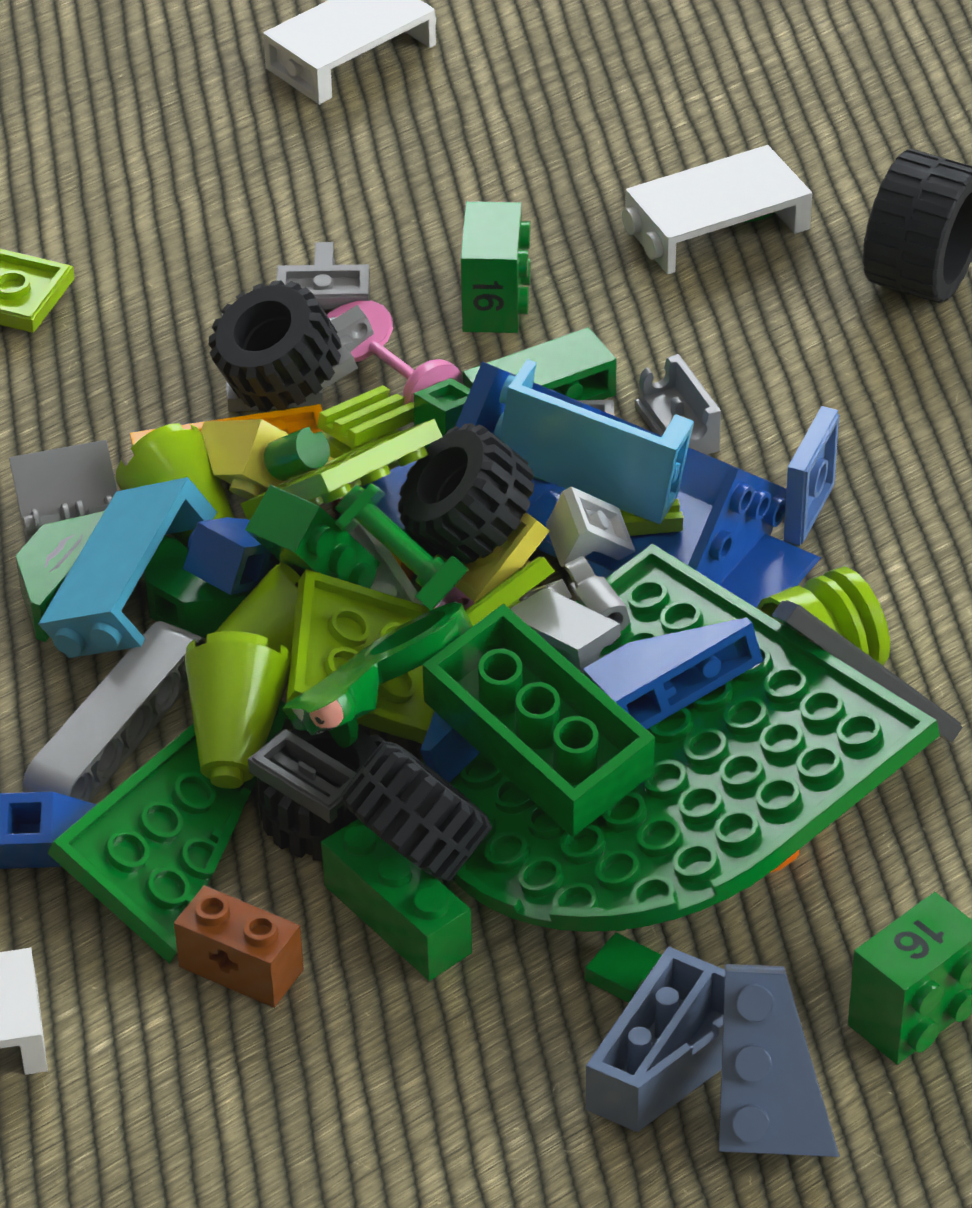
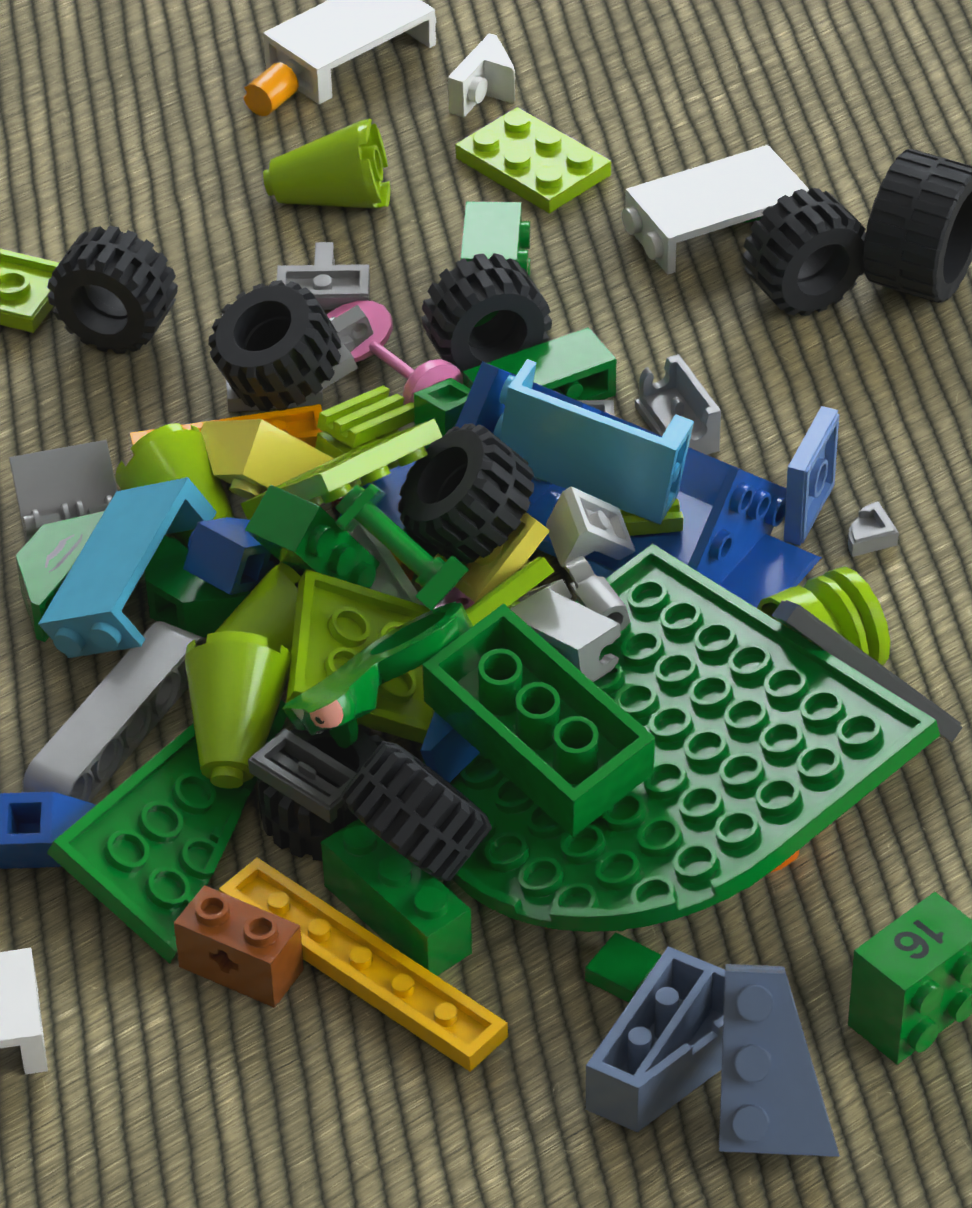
green piece [264,427,330,481] -> none
blue slope [583,617,763,729] -> none
none -> black tyre [47,226,178,354]
none -> yellow plate [219,857,508,1072]
none -> light orange piece [243,62,299,116]
none -> lime cone [263,119,390,209]
none -> black tyre [421,253,552,374]
none -> white slope [448,33,515,117]
none -> lime plate [455,107,611,214]
none -> black tyre [742,188,866,316]
none -> light grey tile [848,501,899,557]

